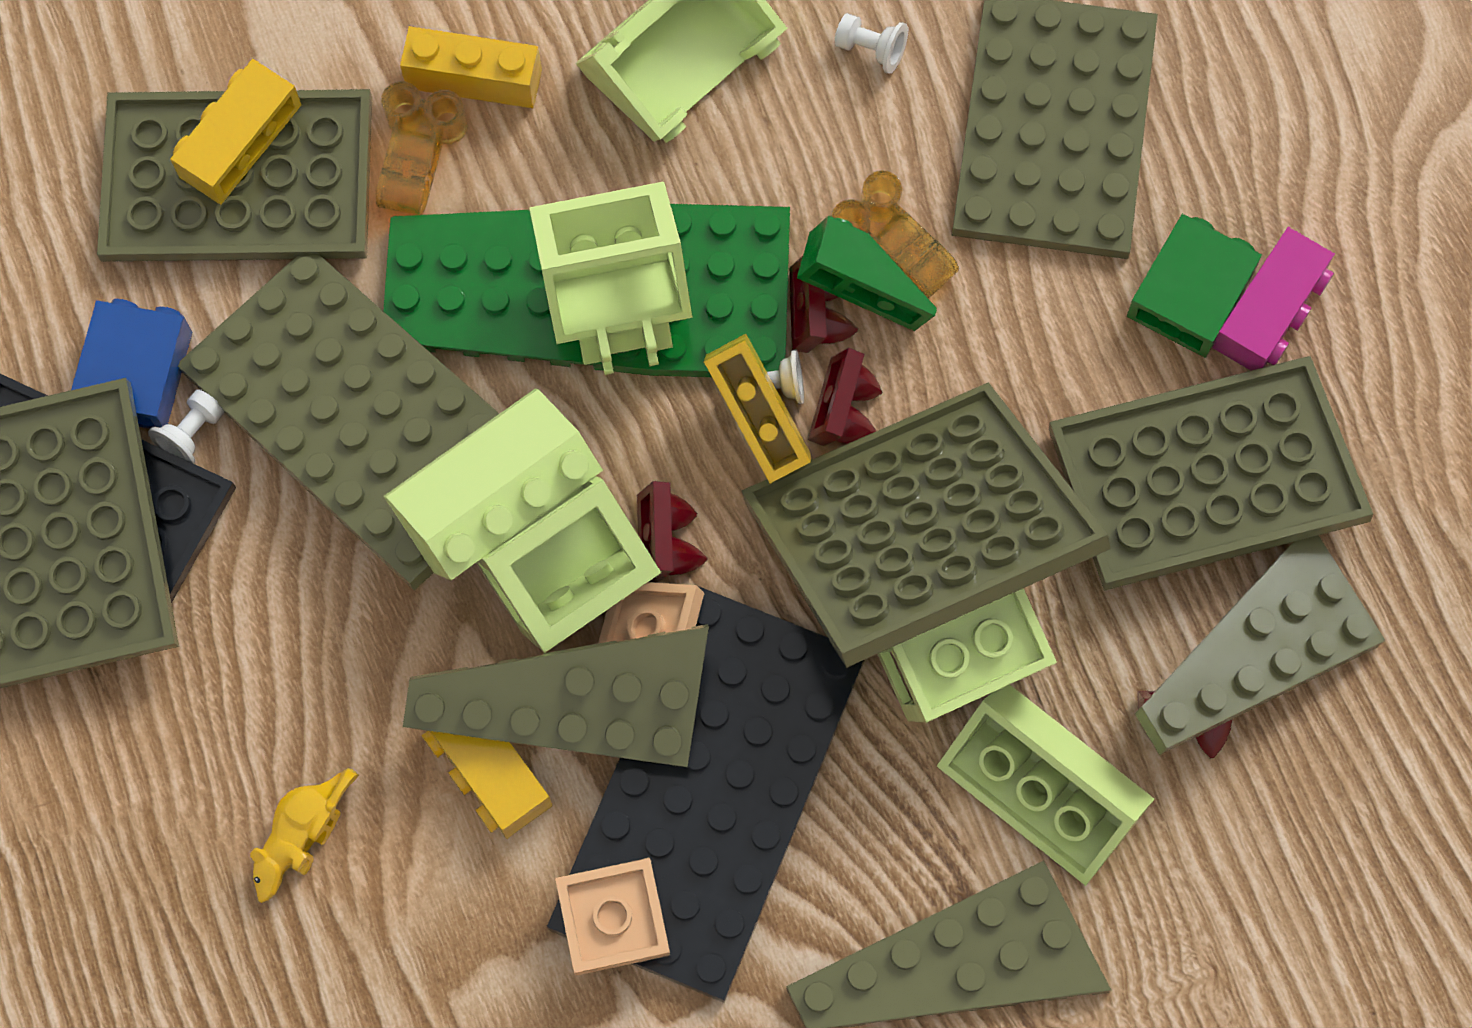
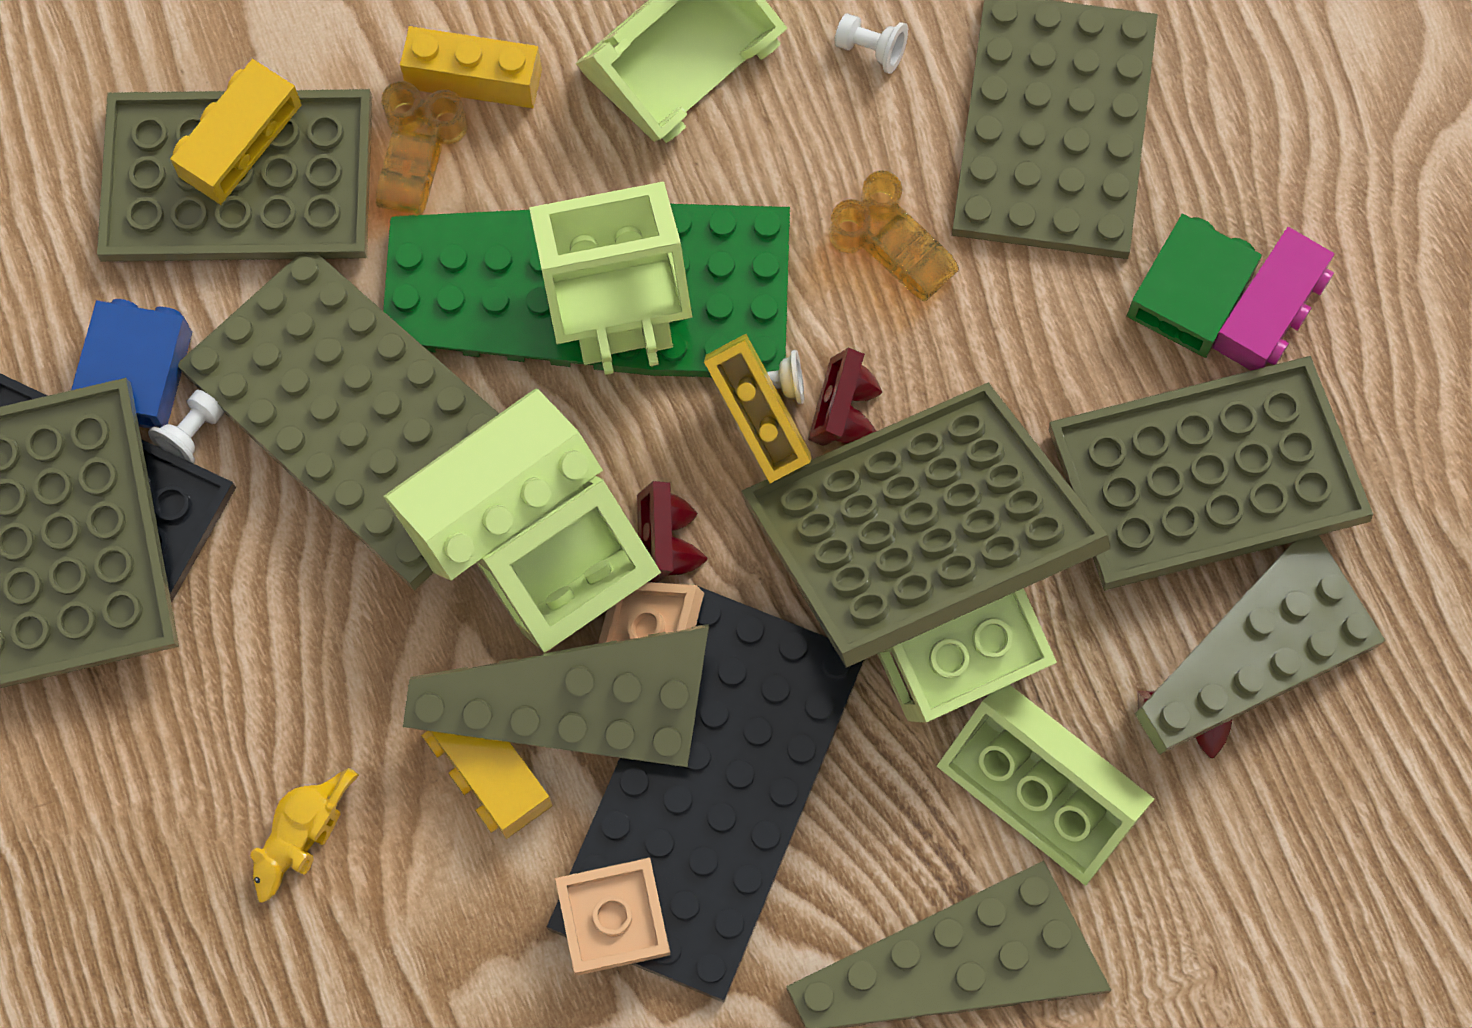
dark red tile [789,256,858,353] -> none
green slope [797,215,937,331] -> none

